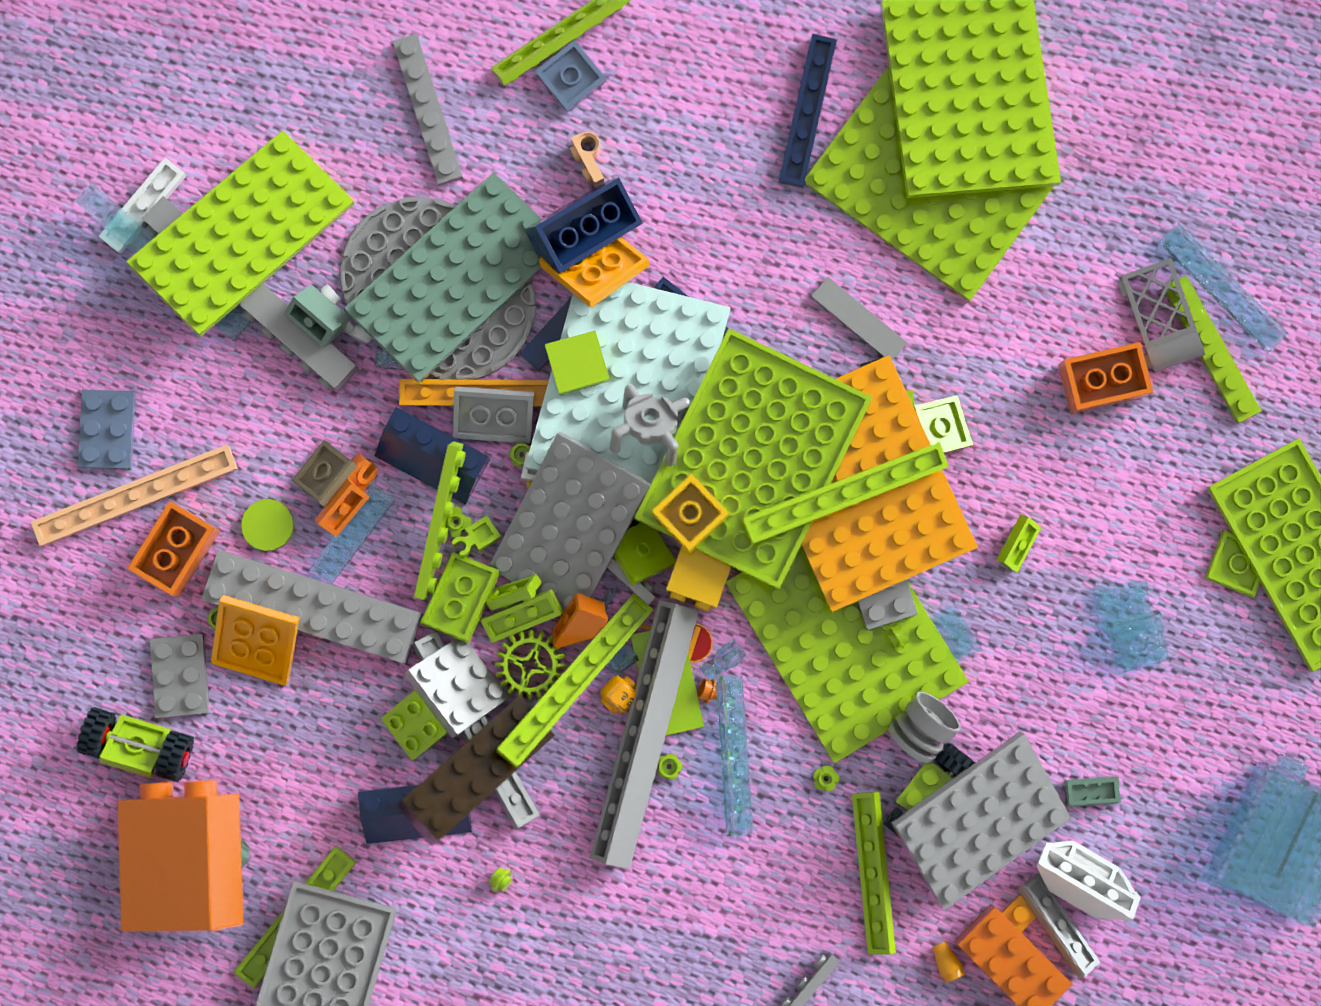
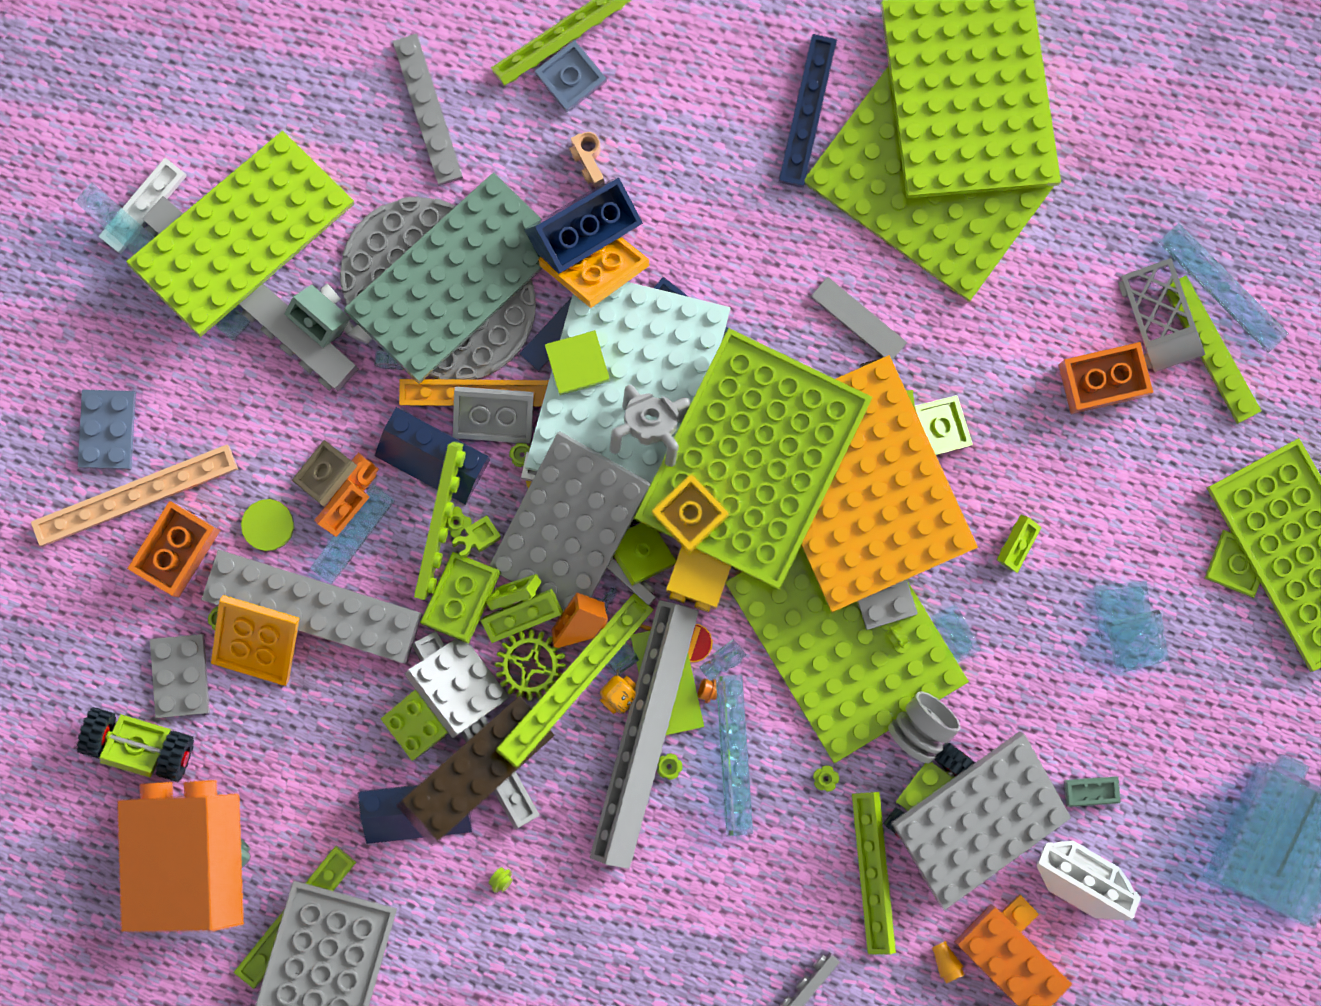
lime plate [741,442,949,544] -> none
light grey tile [1018,873,1100,979] -> none

